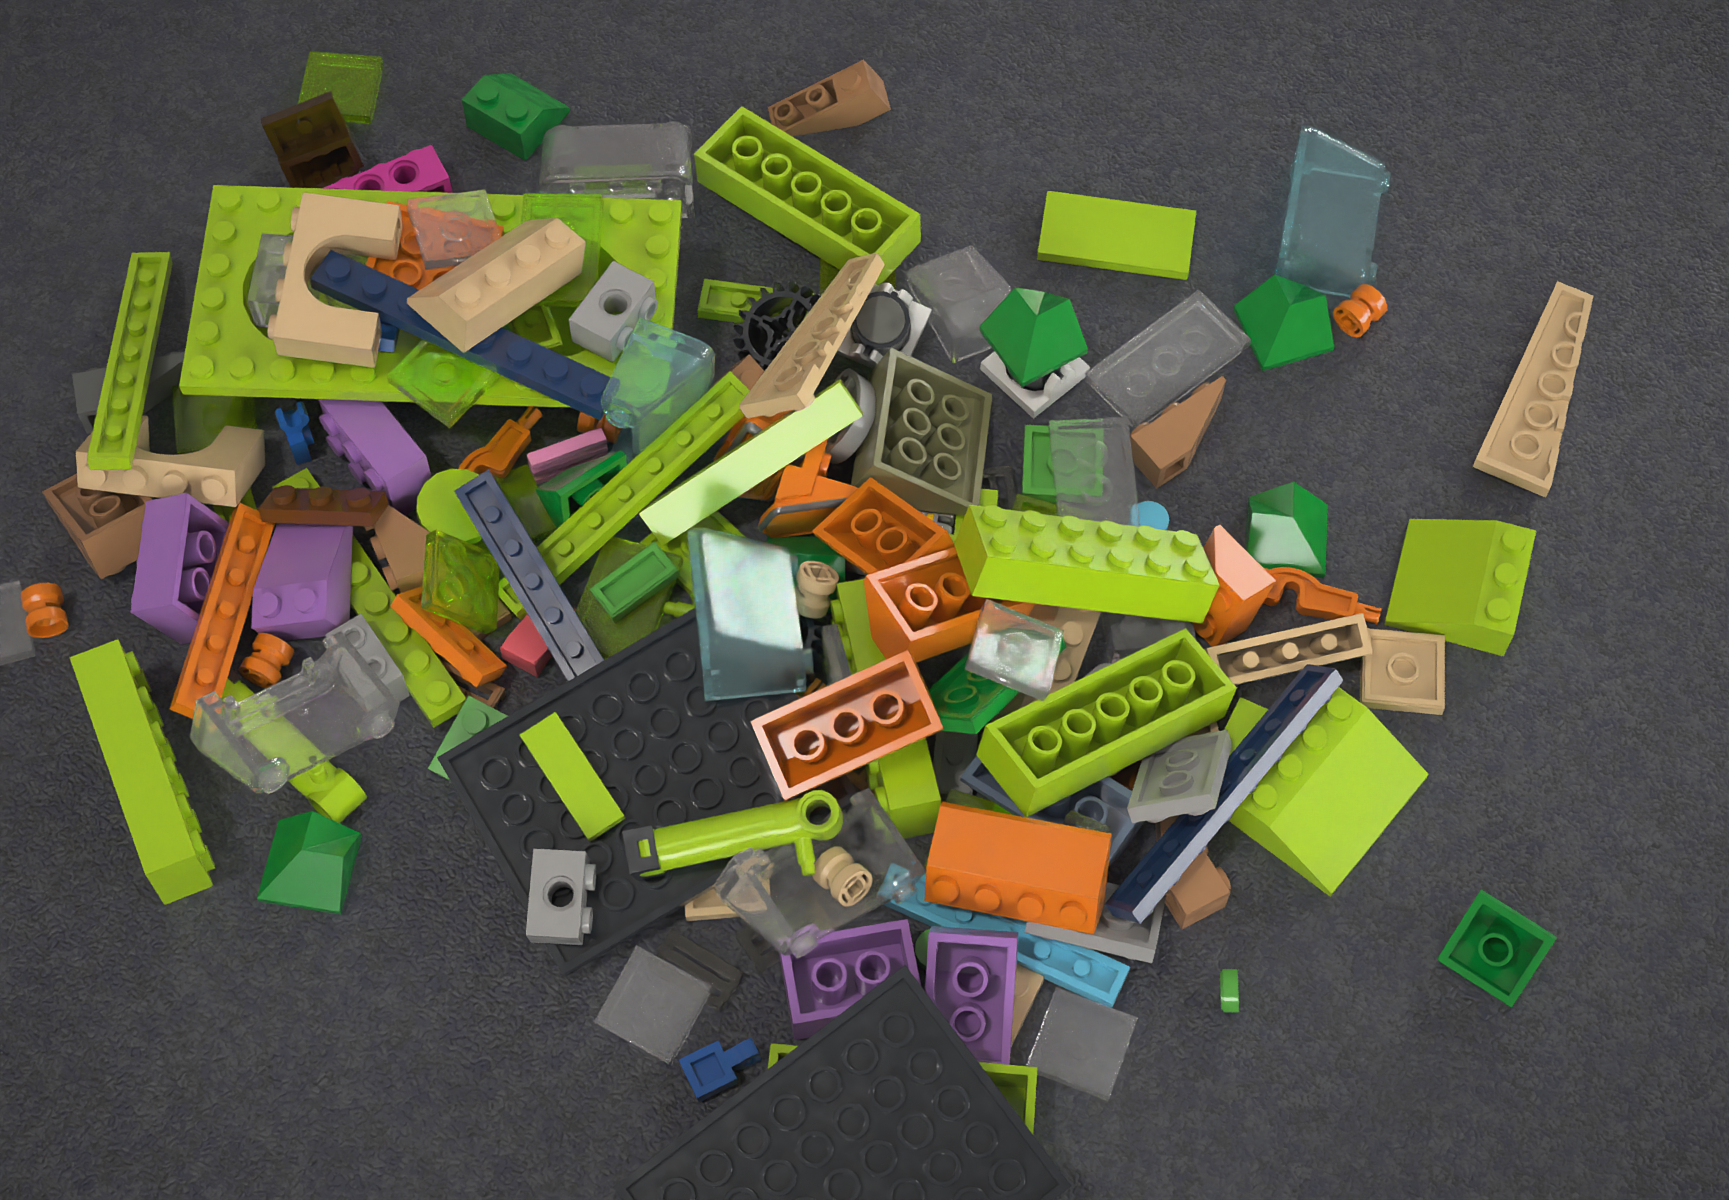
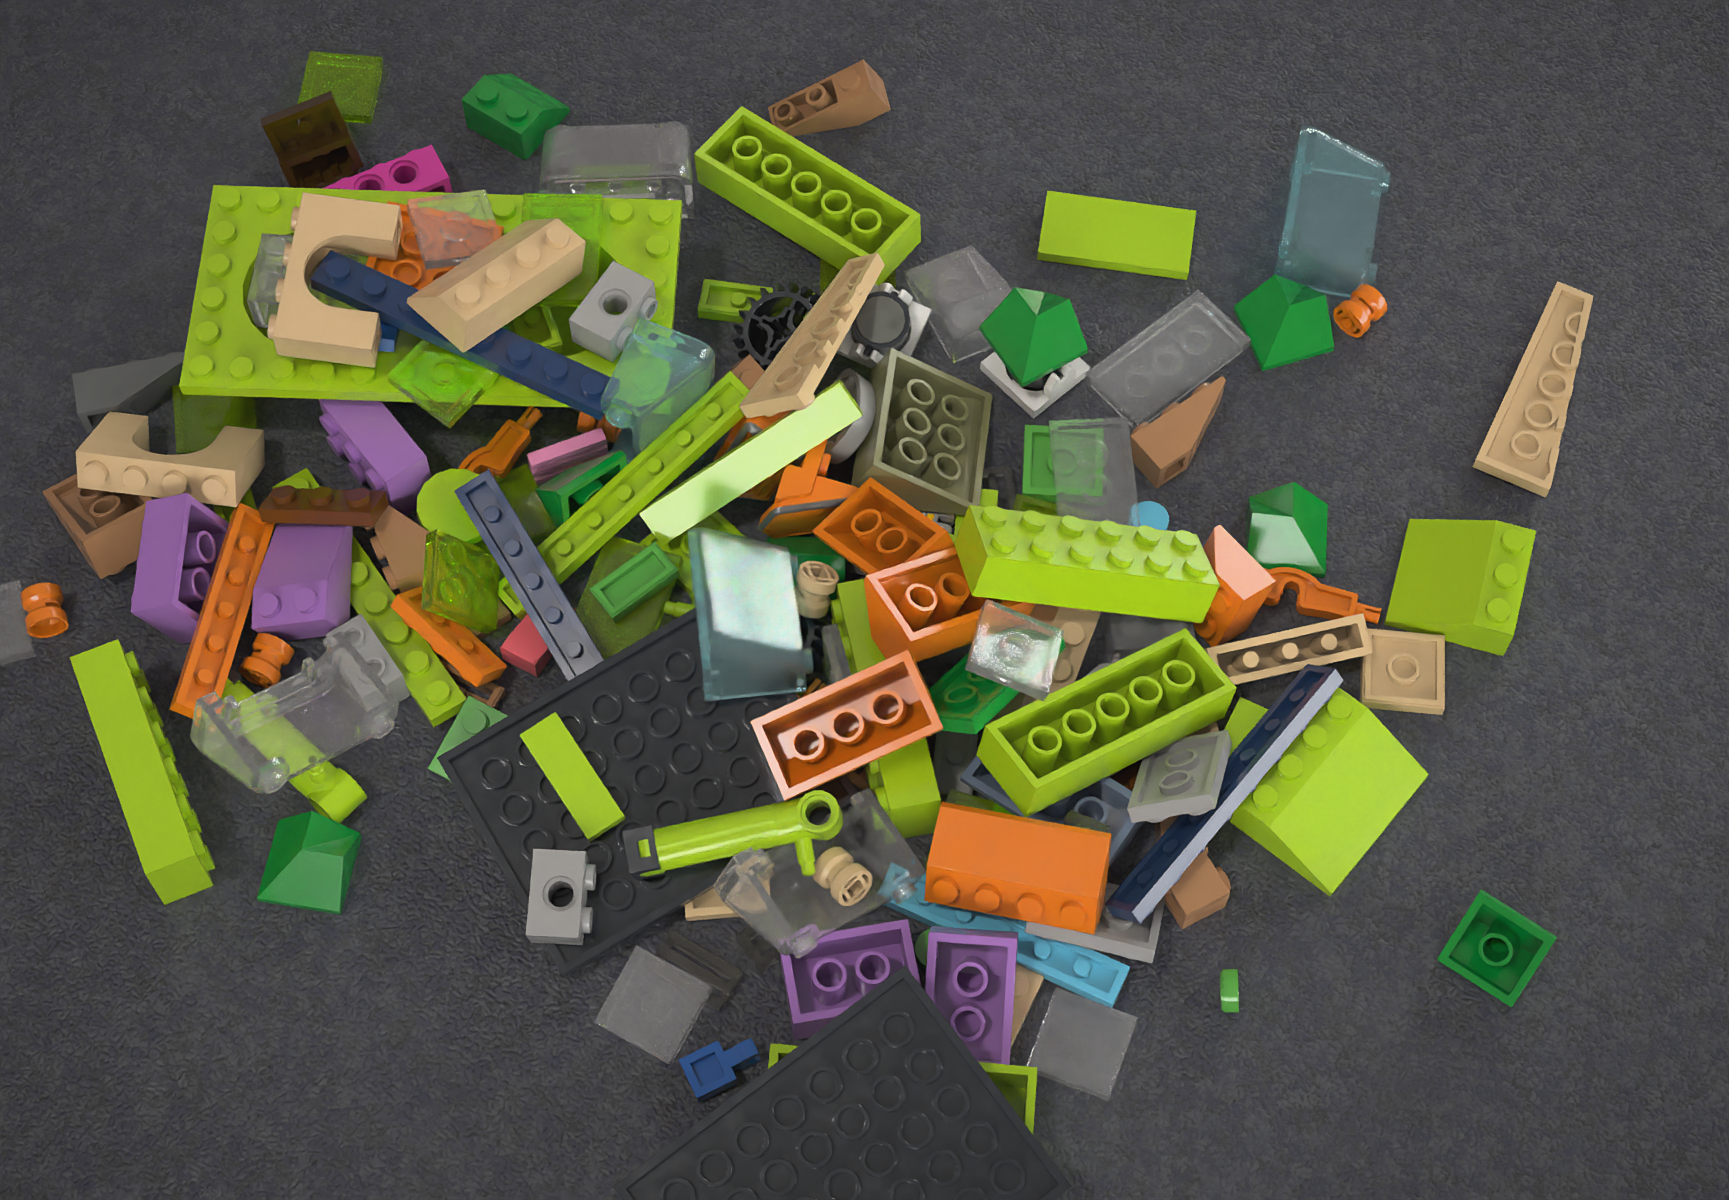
lime plate [87,252,173,470] -> none
blue plate [275,401,314,465] -> none

